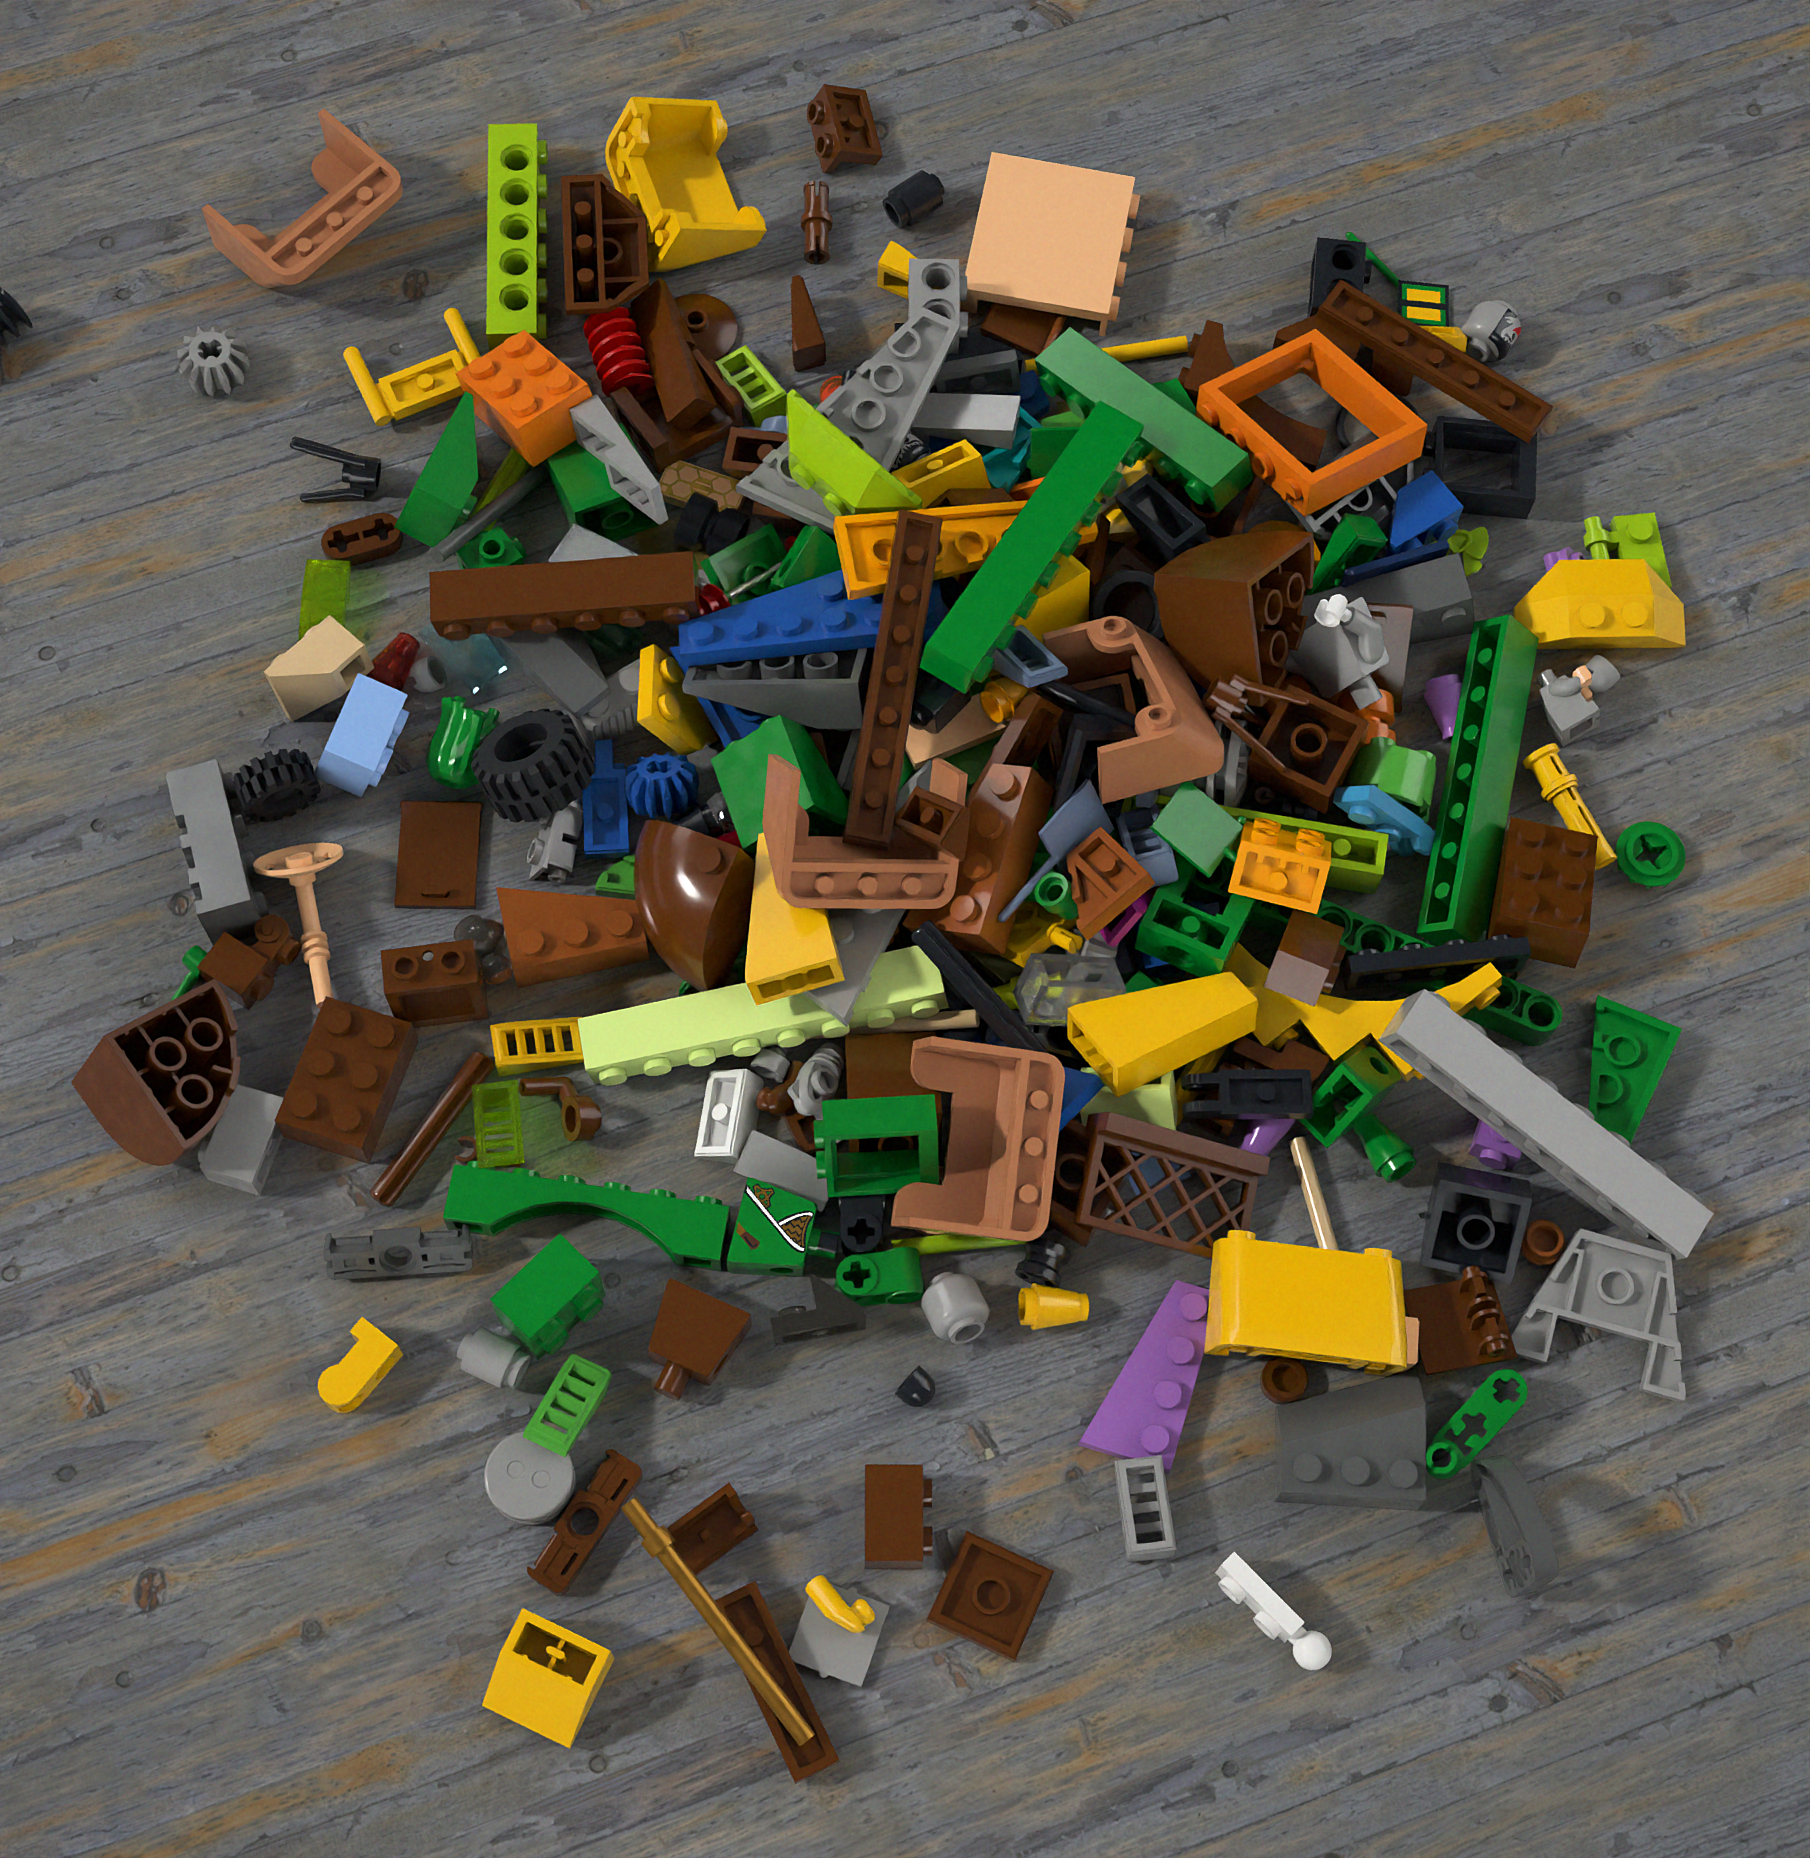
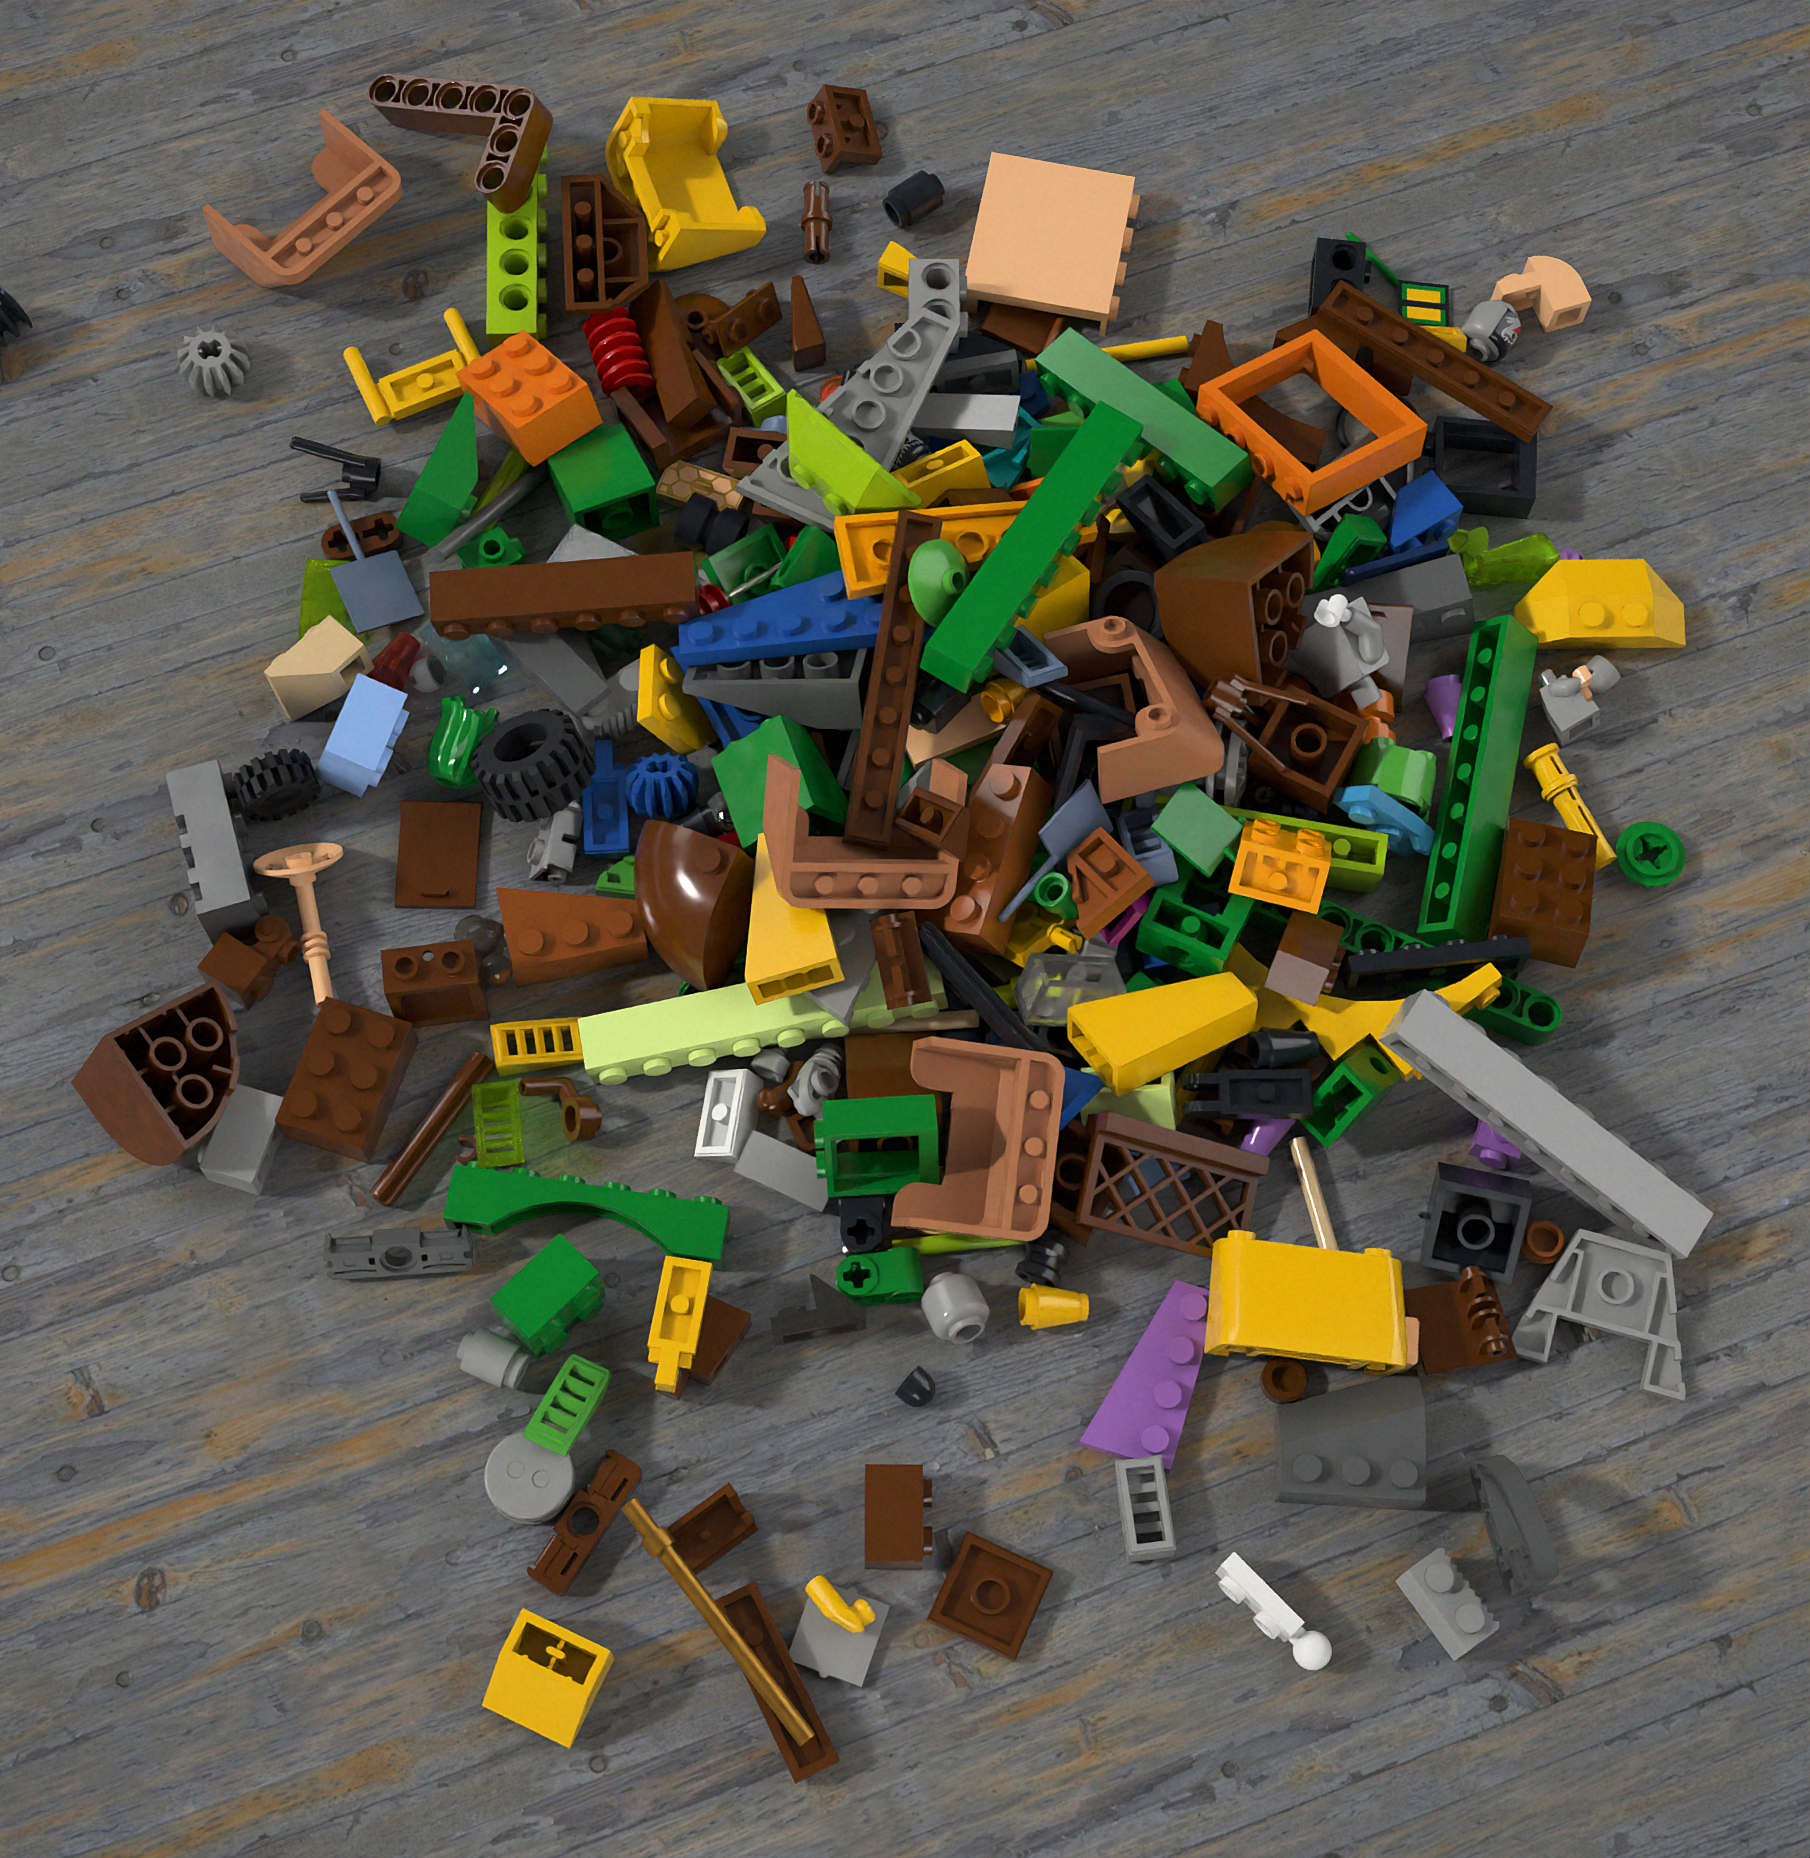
green hand [170,945,207,1001] -> none
yellow leg [318,1317,403,1413] -> none
light grey slope [569,394,668,525] -> none
green torso [727,1177,840,1277] -> none
green cone [1353,1113,1417,1183] -> none
green beam [1426,1369,1528,1480] -> none
lime plate [1583,512,1672,589] -> none
green wing [1588,995,1682,1146] -> none
none -> sand blue piece [327,489,425,634]
none -> reddish brown beam [367,73,553,214]
none -> yellow hinge [647,1255,713,1393]
none -> reddish brown hinge [702,281,783,359]
none -> reddish brown hinge [869,910,933,1010]
none -> bright green dish [908,539,971,628]
none -> black cone [1247,1027,1319,1069]
none -> light grey brick [1395,1548,1499,1661]
none -> clear neon green slope [1465,532,1560,585]
none -> light nougat brick [1490,256,1592,333]

